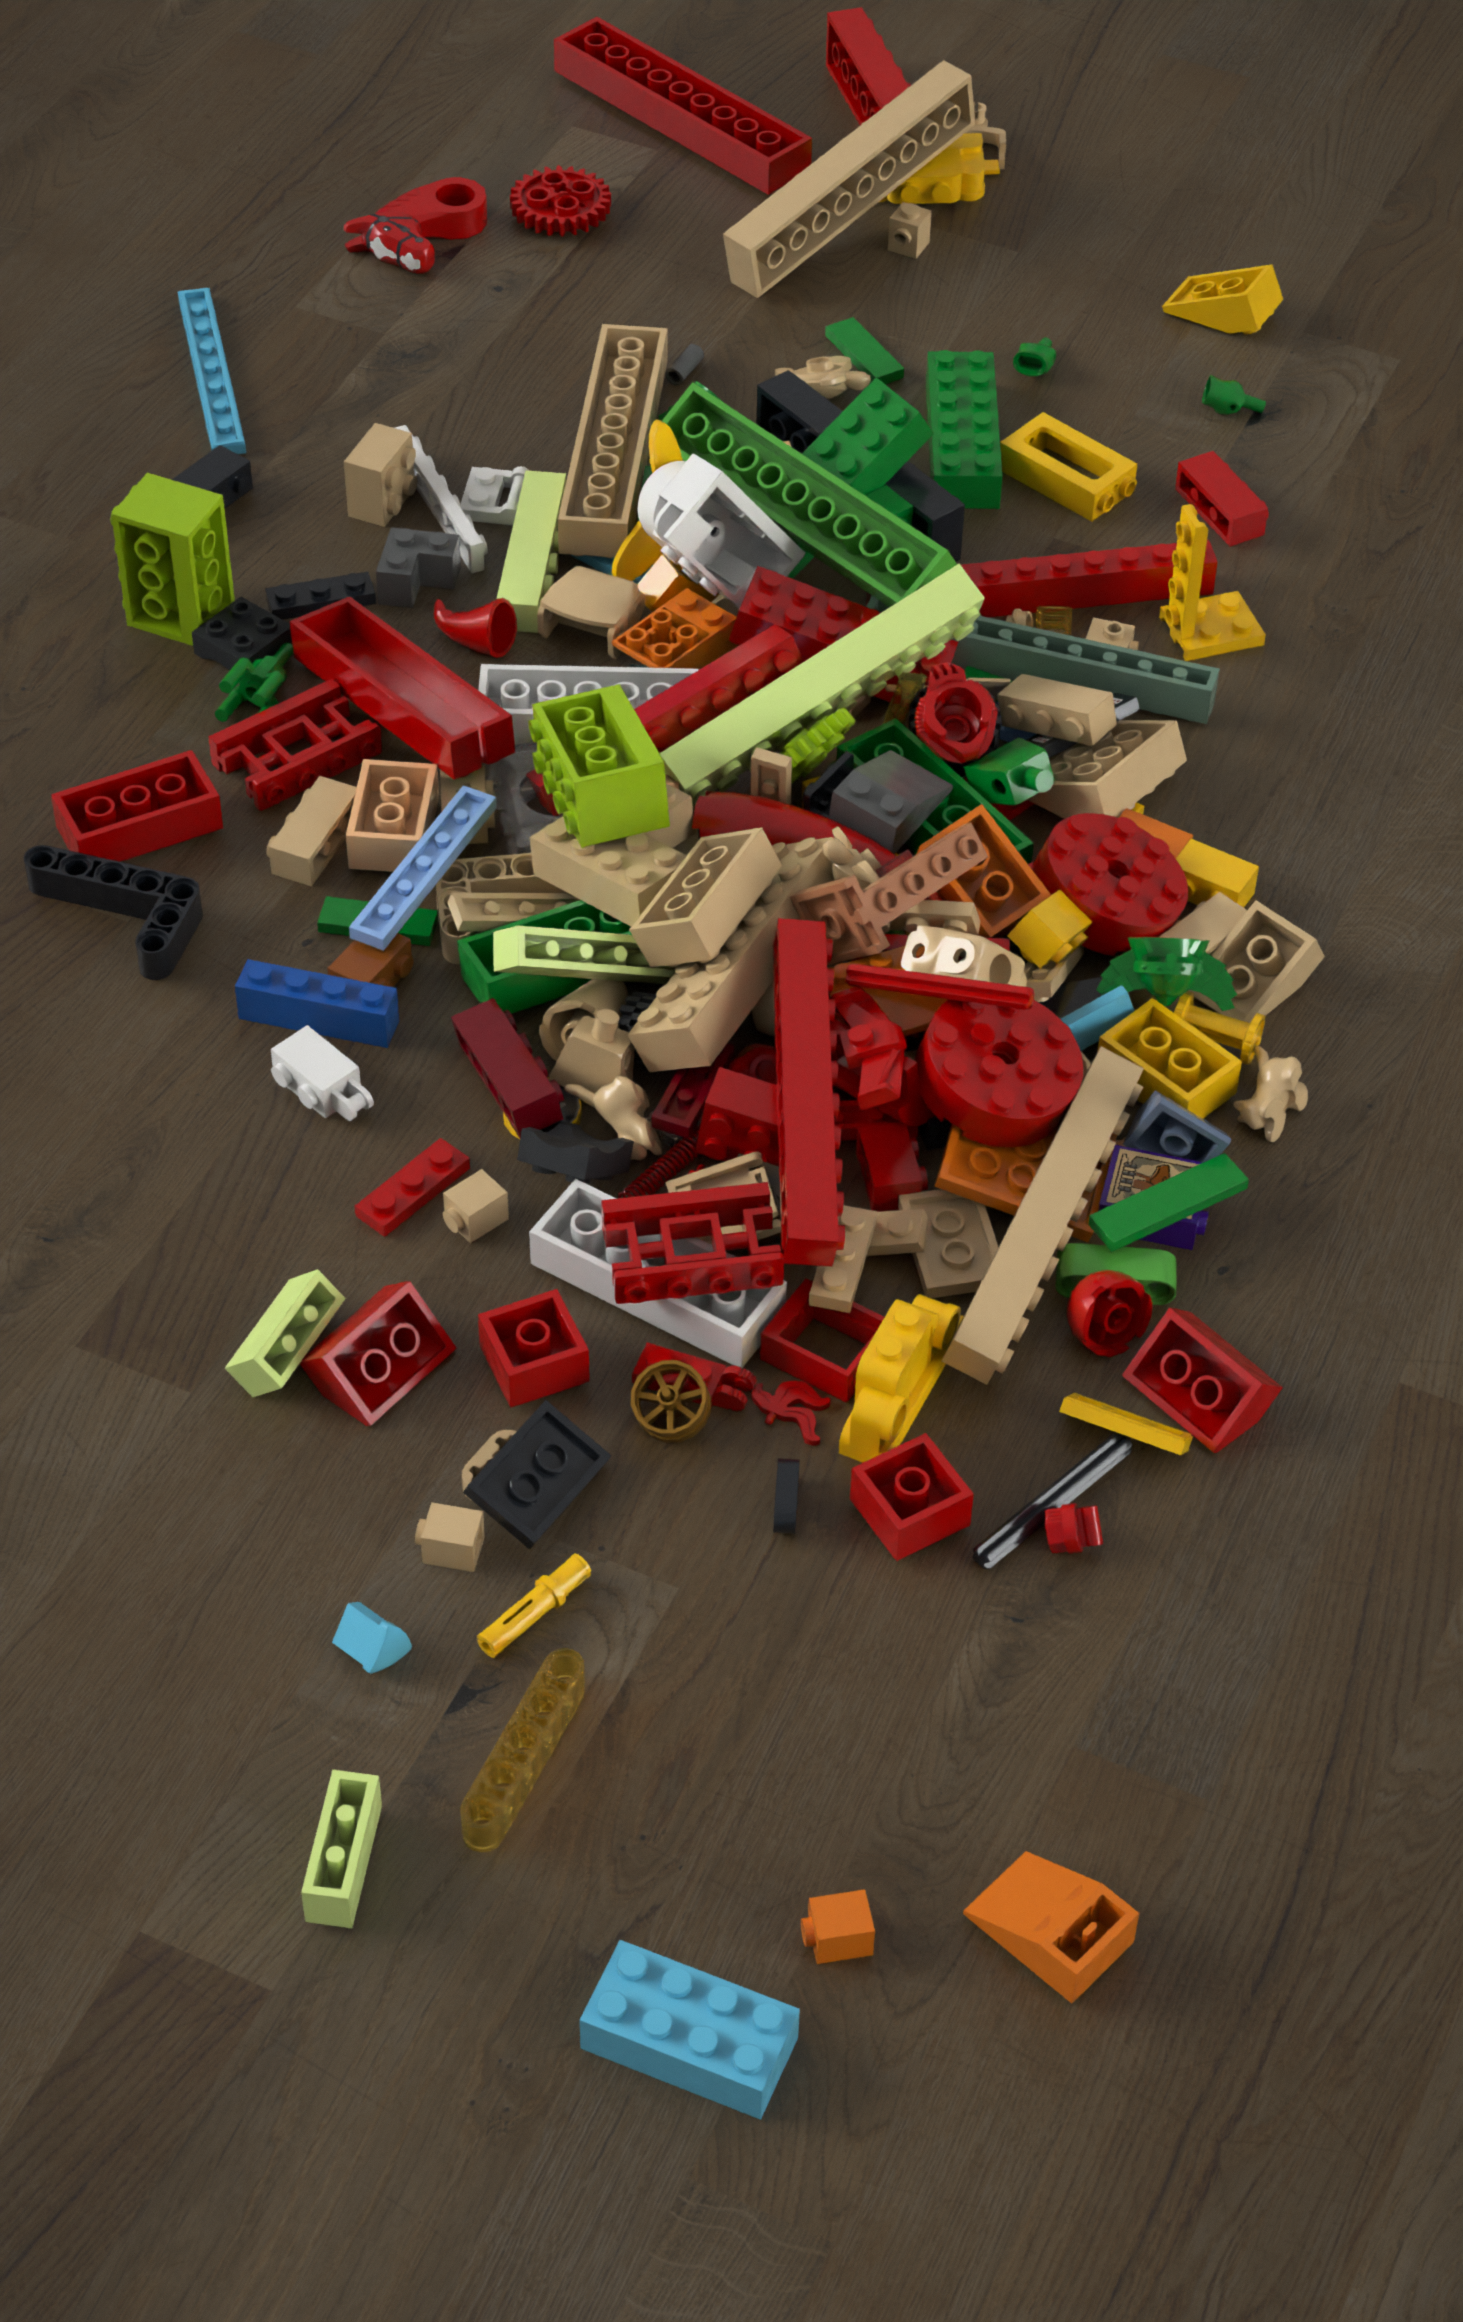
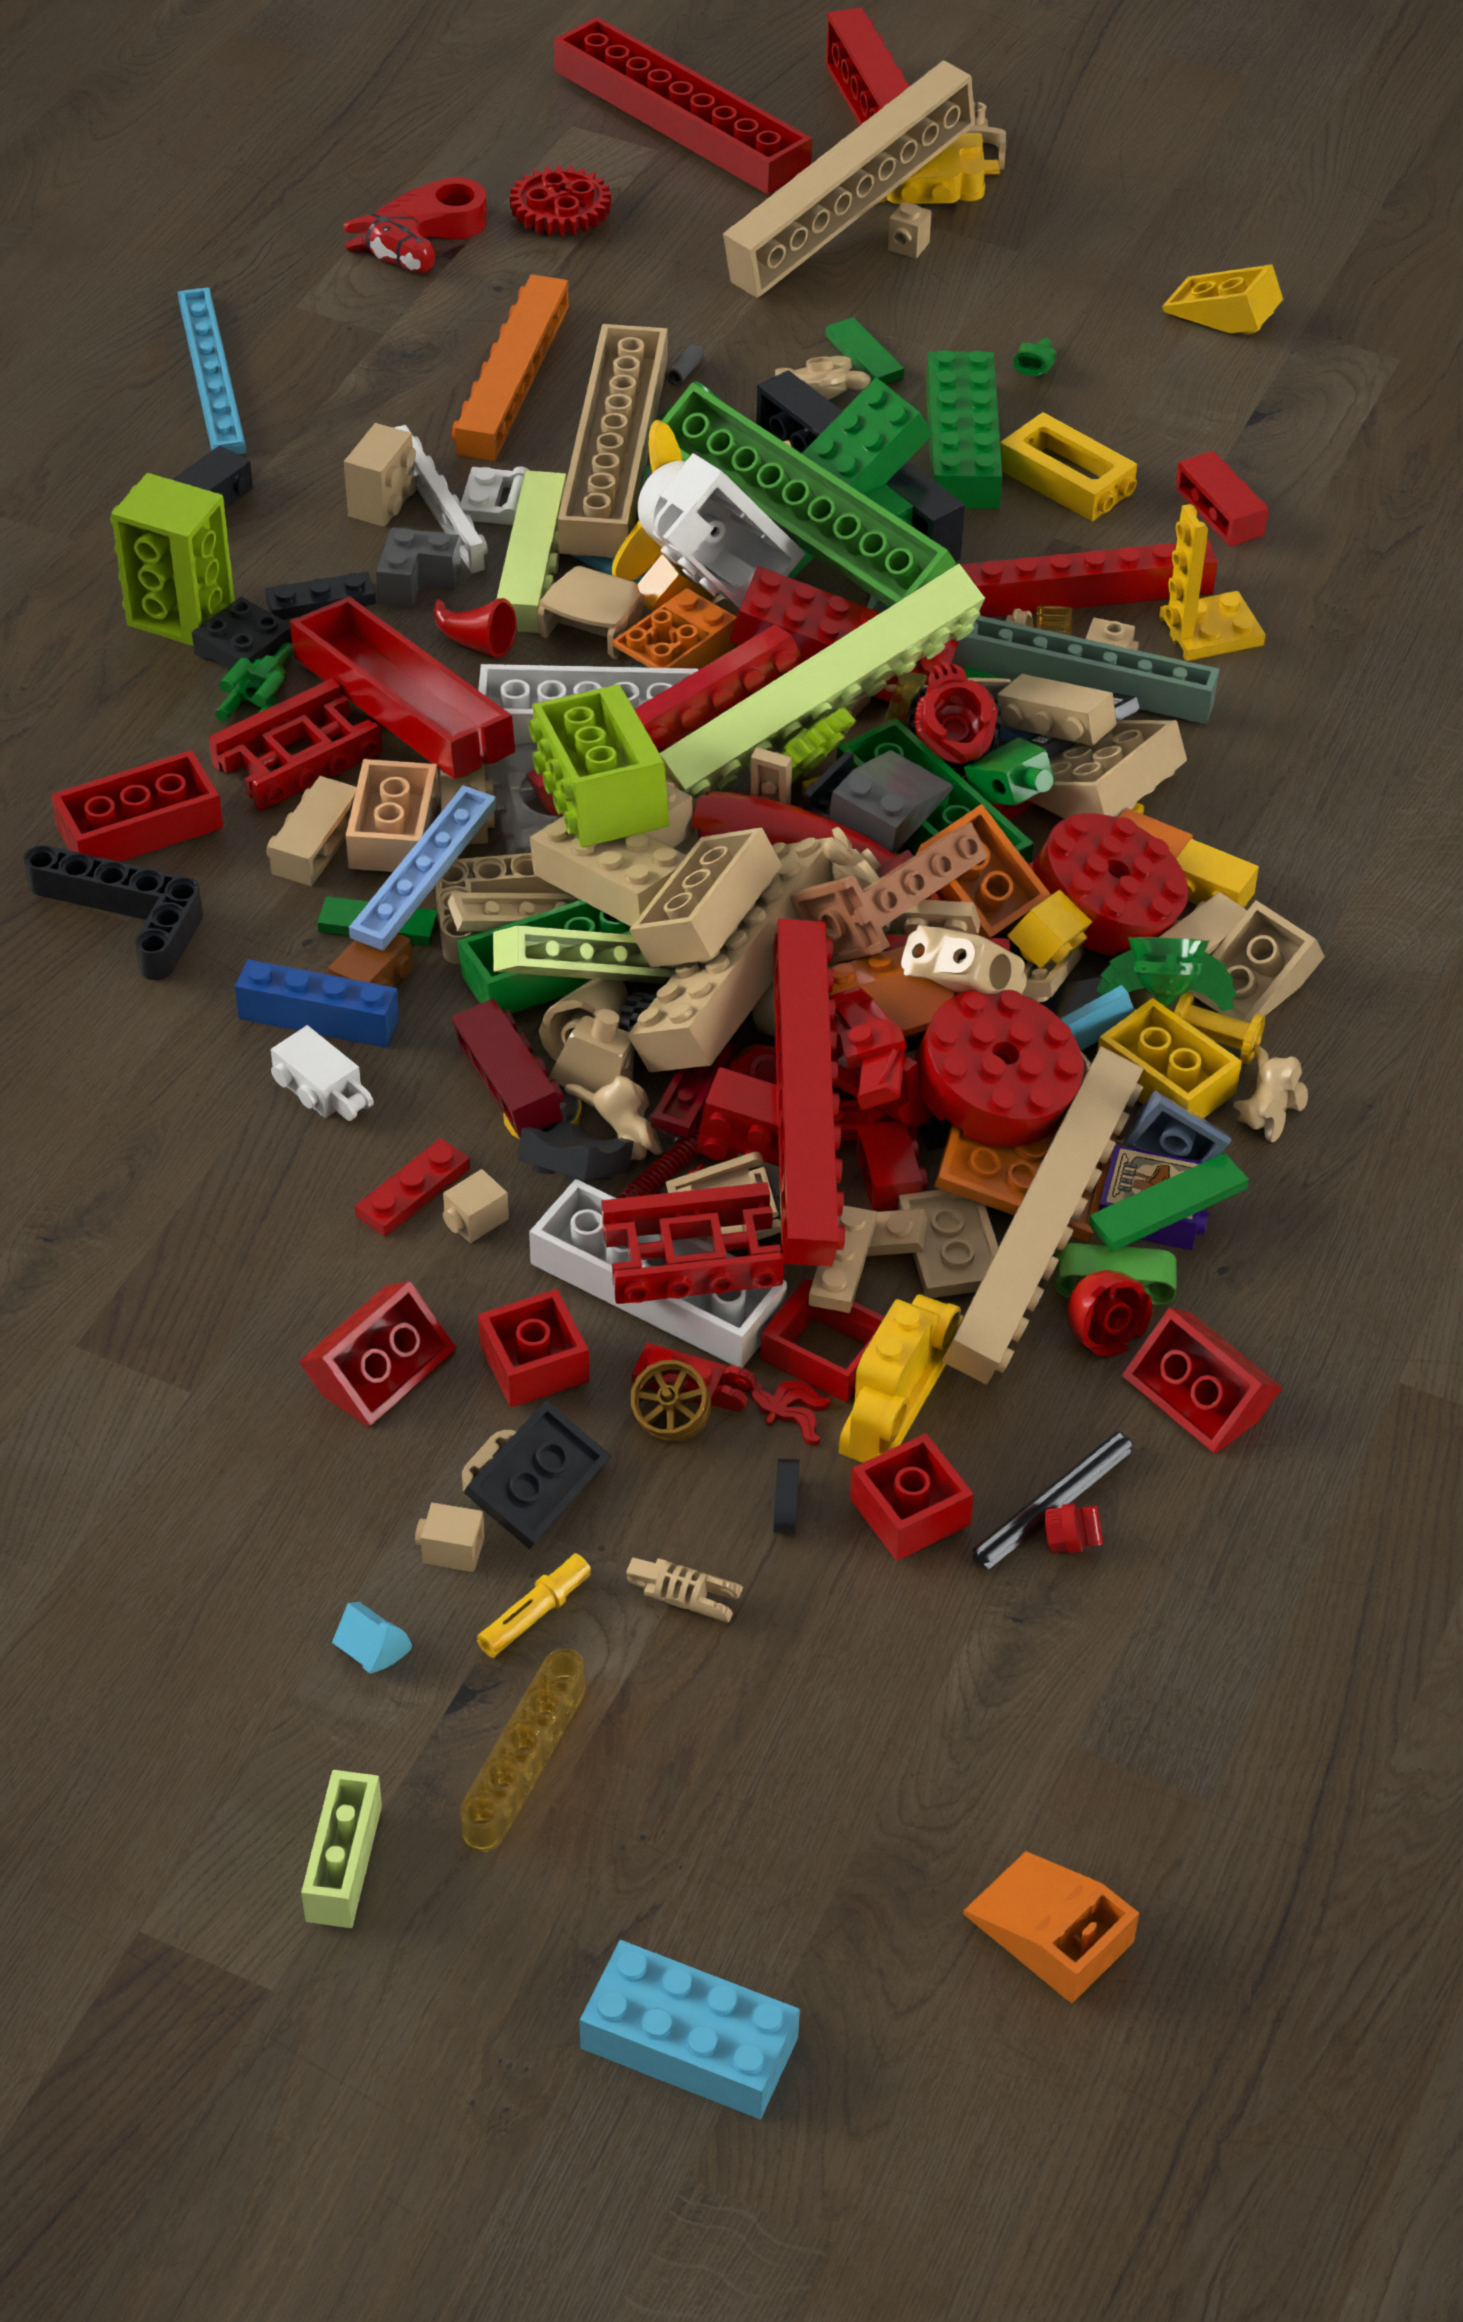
yellowish green brick [225,1269,346,1397] -> none
orange brick [801,1889,875,1964] -> none
red axle [845,964,1035,1010] -> none
yellow tile [1059,1393,1193,1455] -> none
green piece [1202,375,1266,415] -> none
none -> orange brick [451,274,569,462]
none -> tan hinge [626,1557,743,1623]

